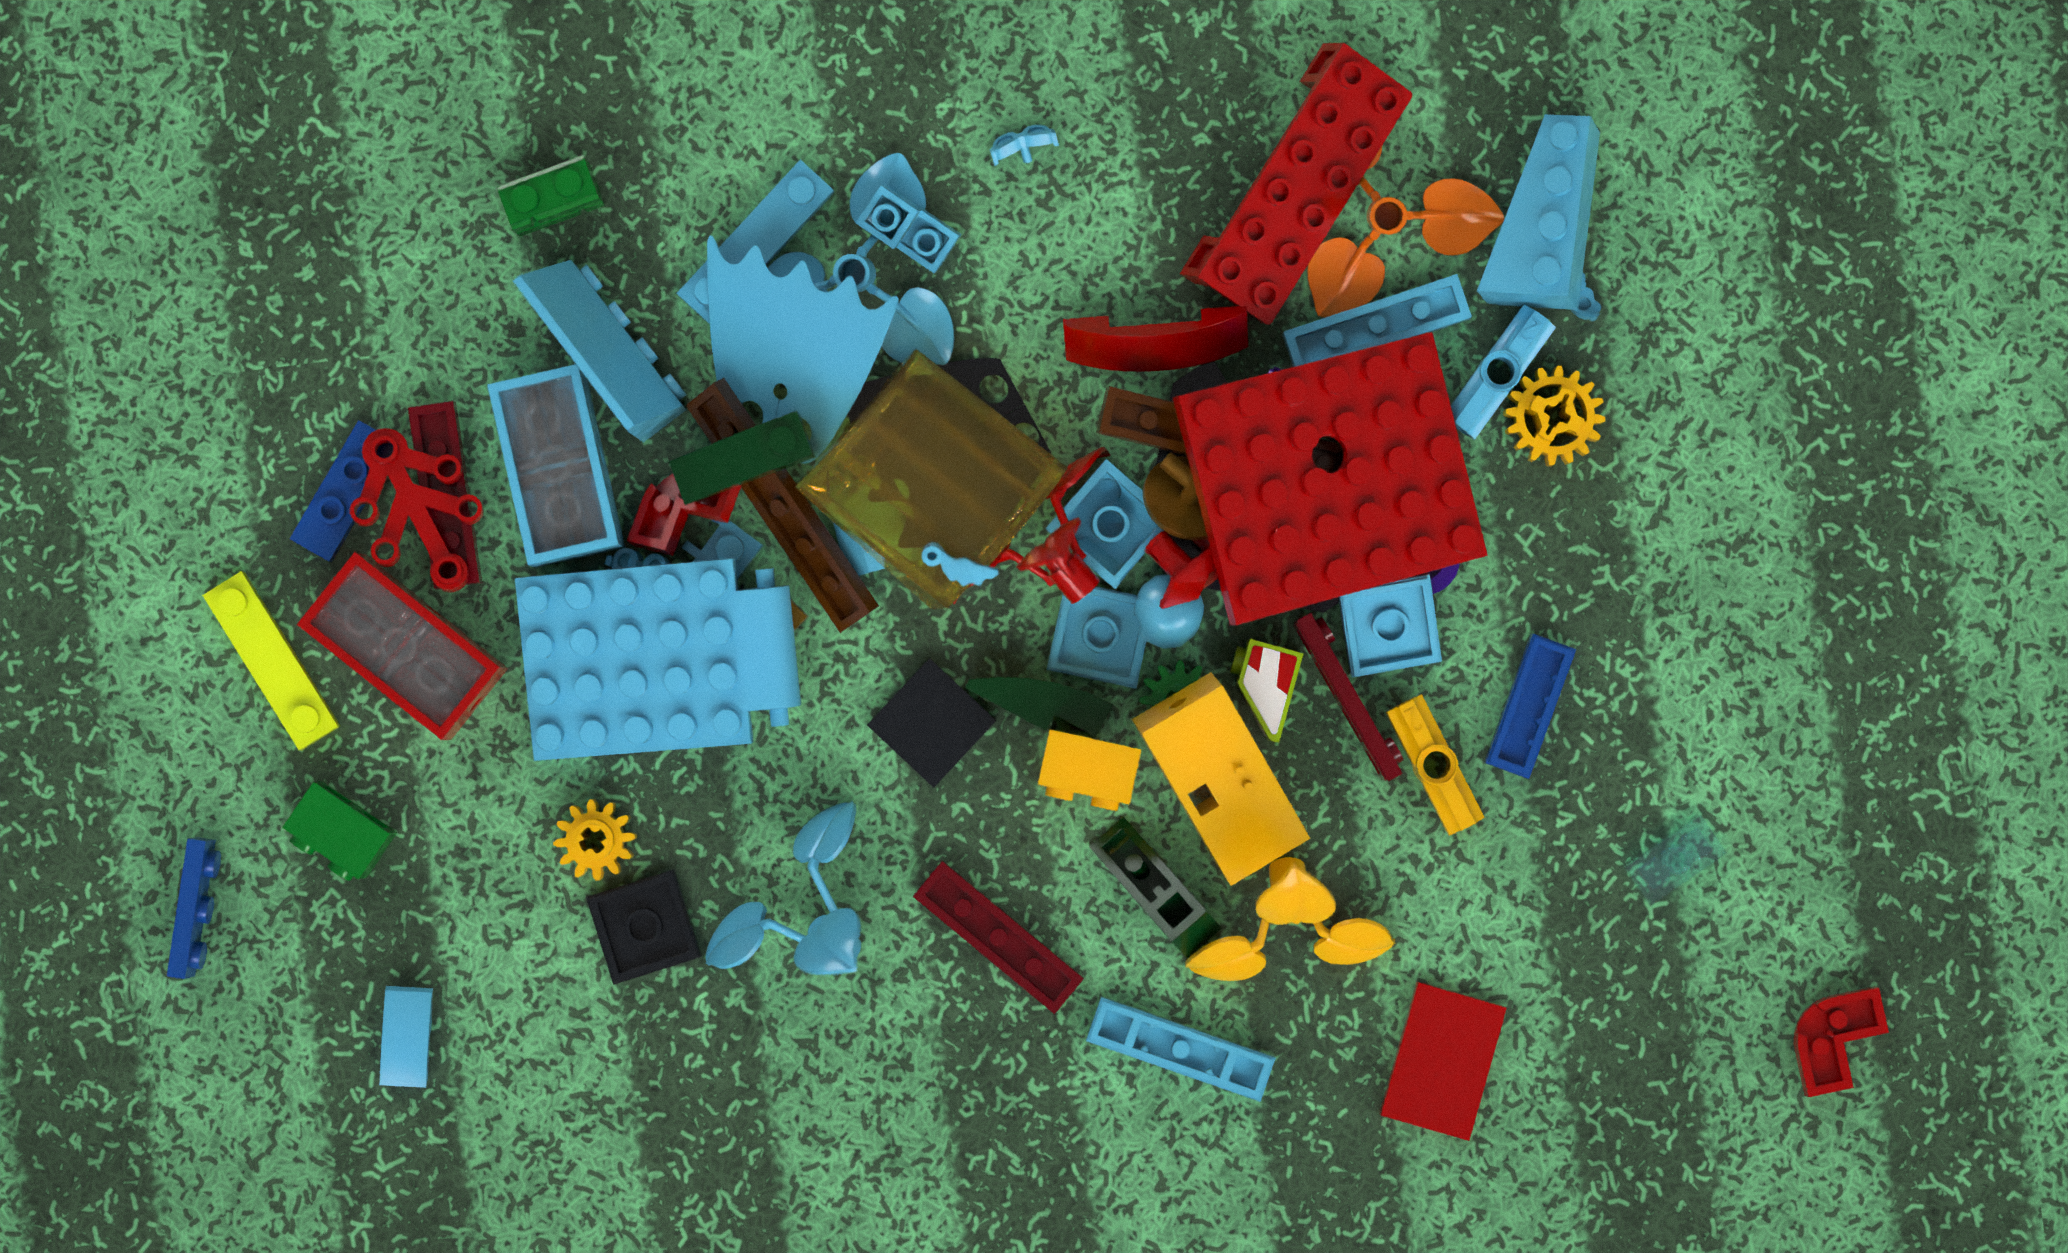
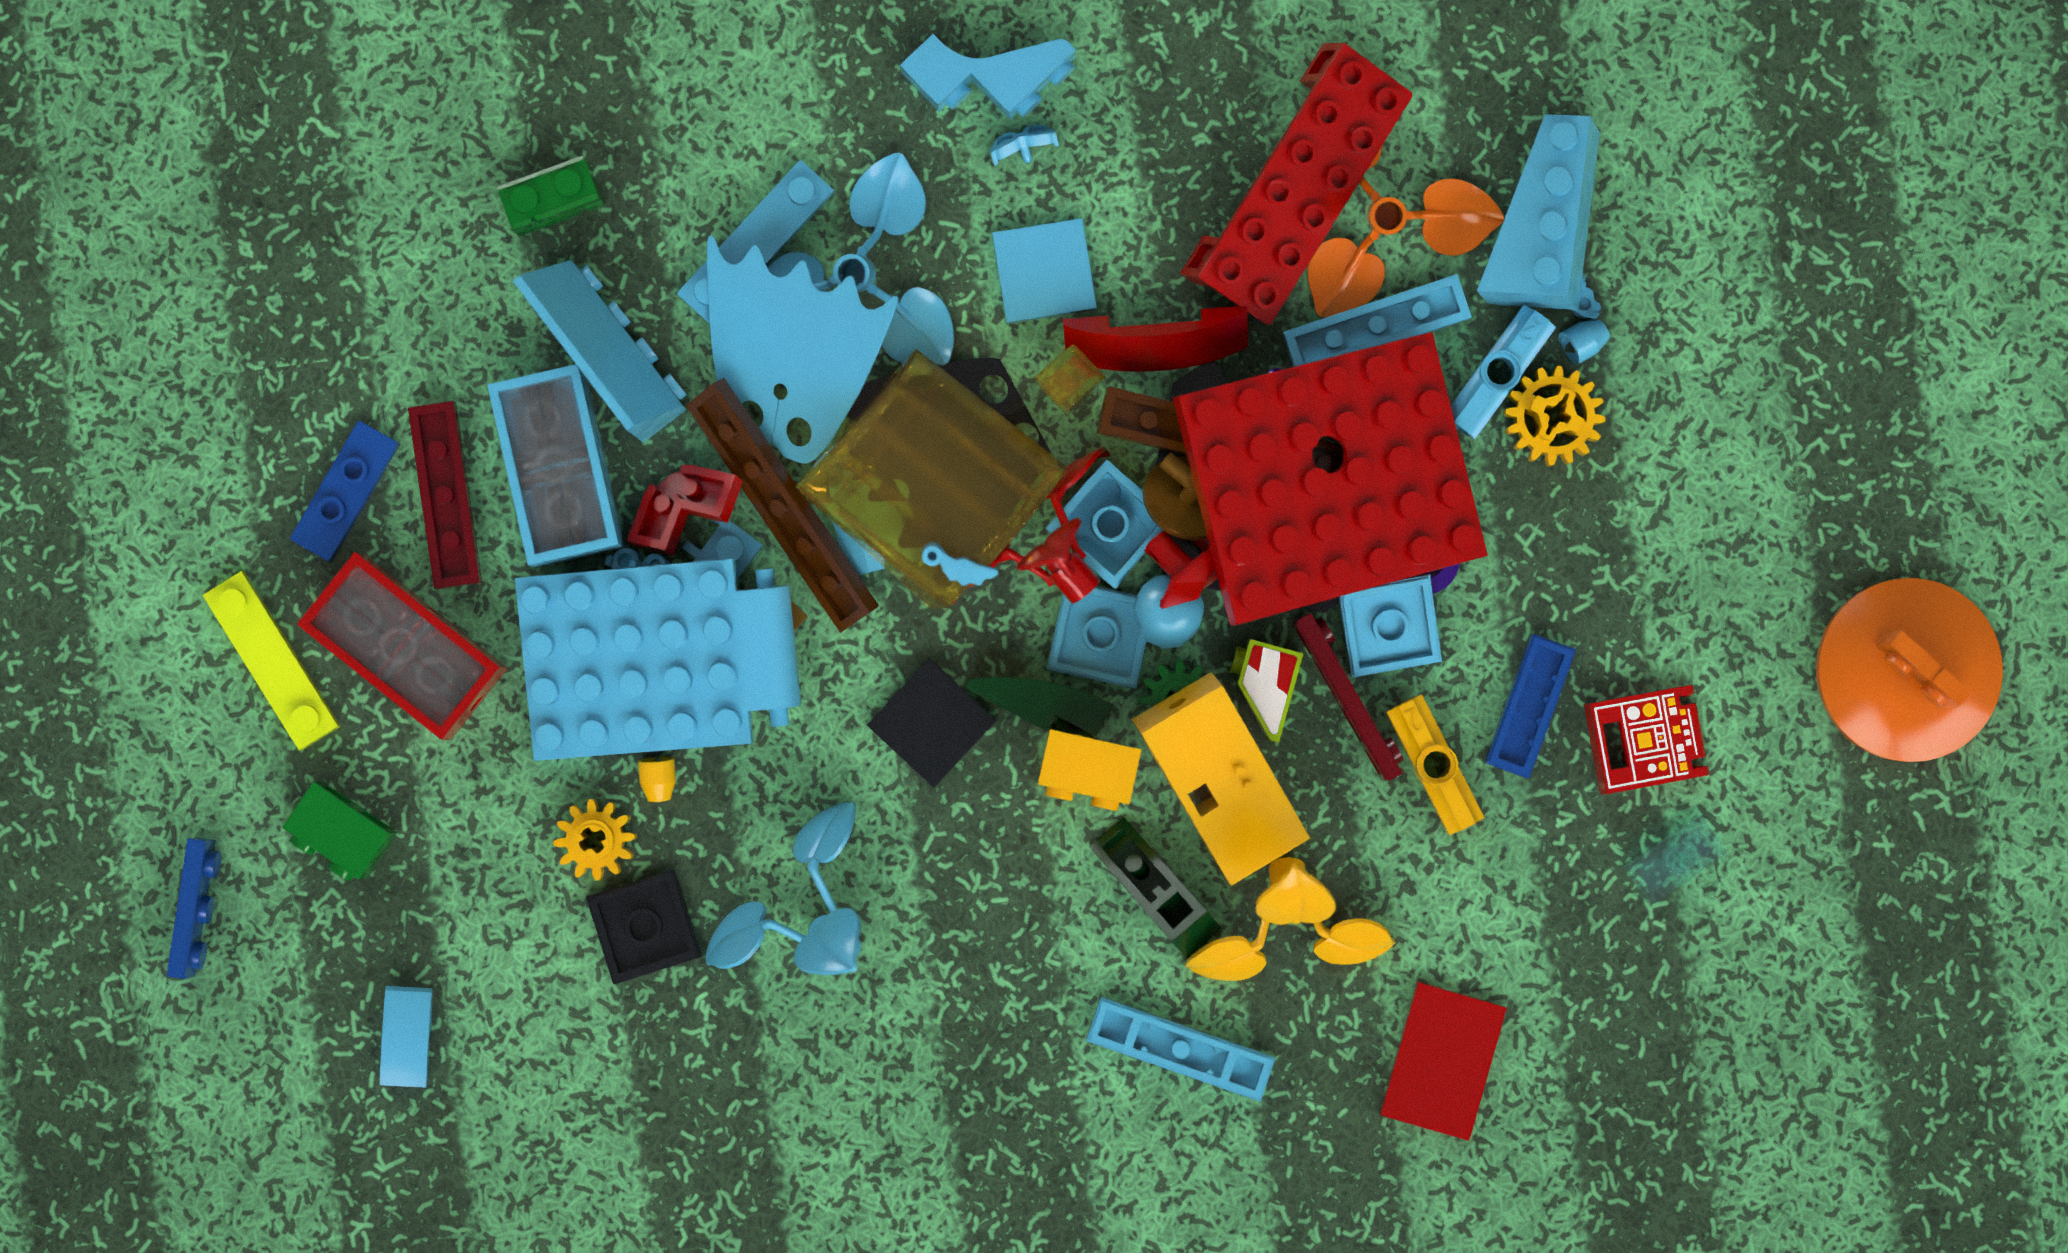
red plant [350,428,484,592] -> none
dark green slope [669,411,816,505] -> none
medium azure slope [856,185,962,273] -> none
dark red plate [913,860,1084,1014] -> none
red plate [1794,986,1889,1097] -> none
none -> yellow hose [638,756,676,802]
none -> medium azure arch [900,34,1076,120]
none -> medium azure tile [992,218,1097,324]
none -> clear yellow brick [1035,344,1106,415]
none -> medium azure hose [1558,319,1610,365]
none -> red container [1583,684,1710,794]
none -> orange bracket [1816,578,2003,762]

